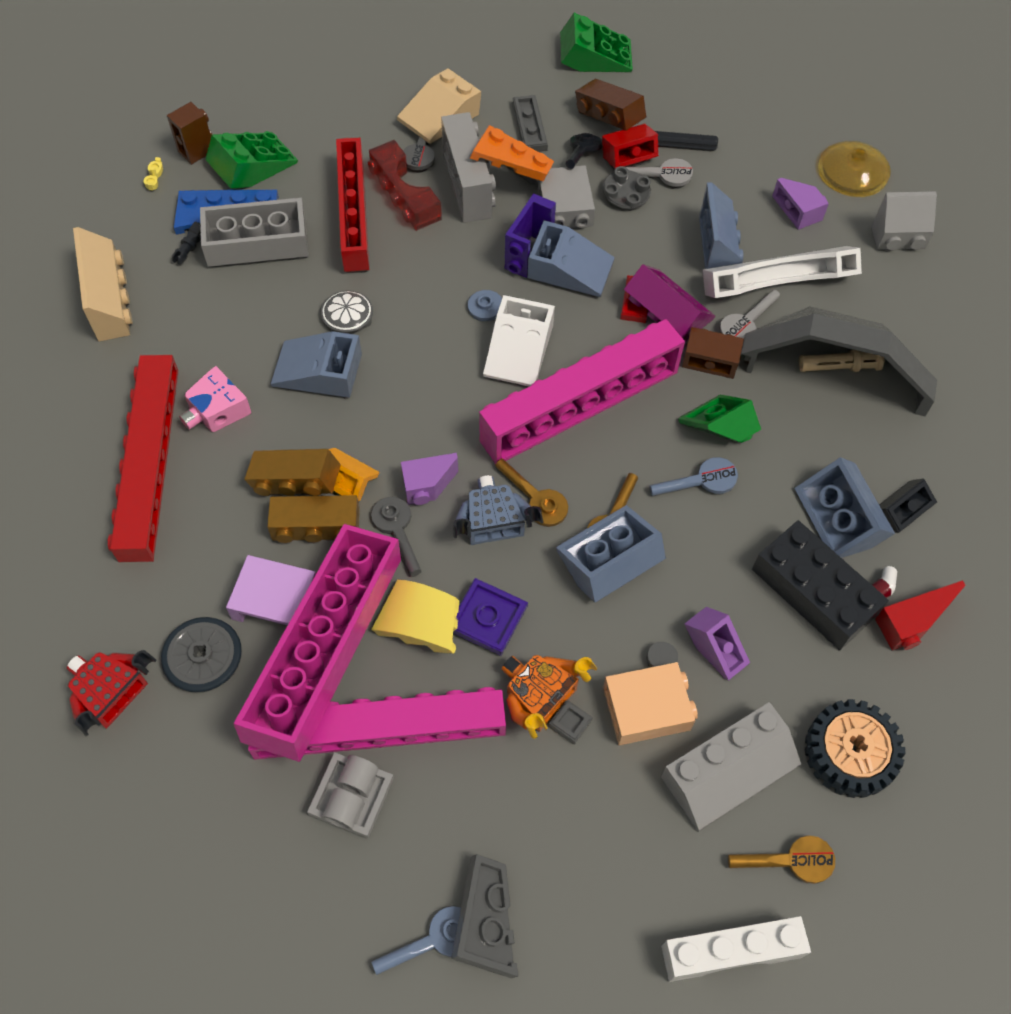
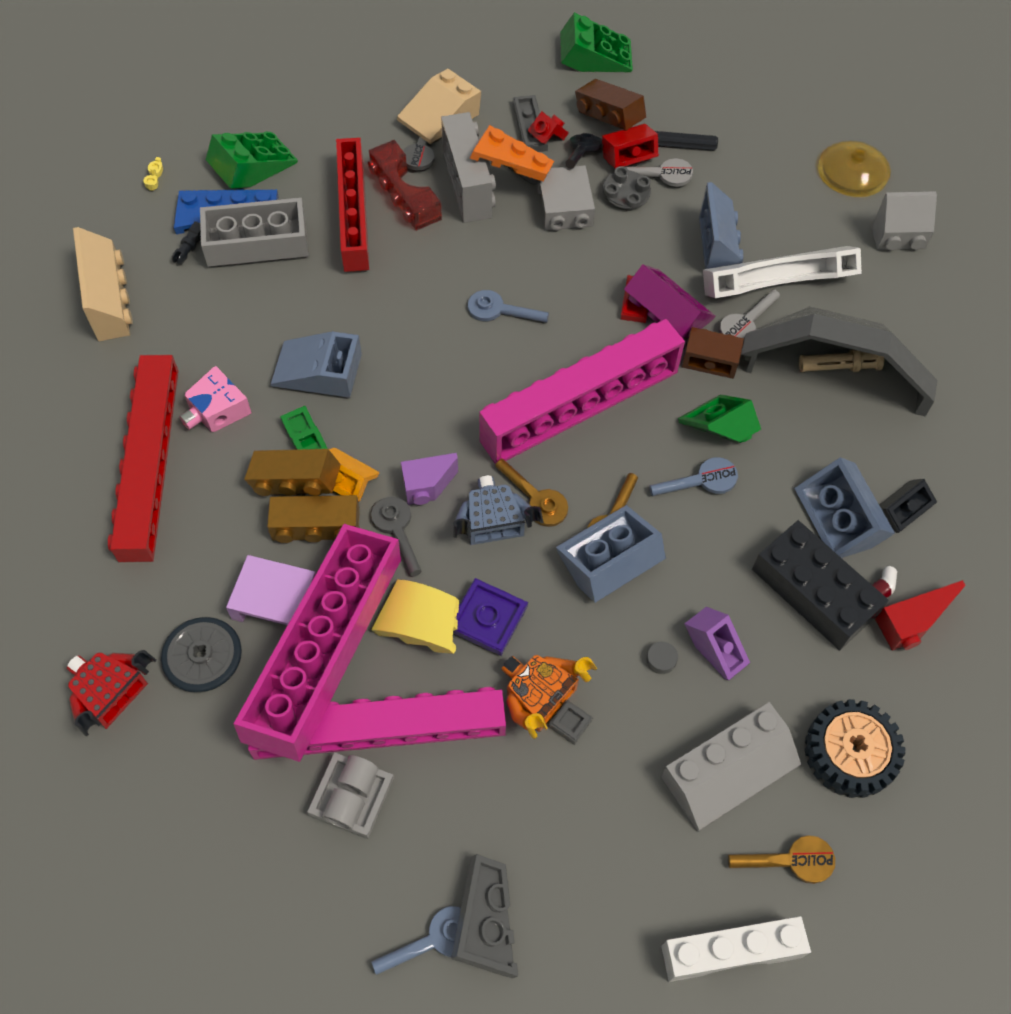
reddish brown brick [167,102,212,165] -> none
dish [321,291,373,333] -> none
white slope [483,295,555,387] -> none
dark purple panel [504,193,556,278] -> none
sand blue slope [528,221,615,297] -> none
light nougat brick [603,662,698,745] -> none
medium lavender slope [772,178,829,230] -> none
none -> green slope [280,406,328,450]
none -> red bracket [528,111,569,144]

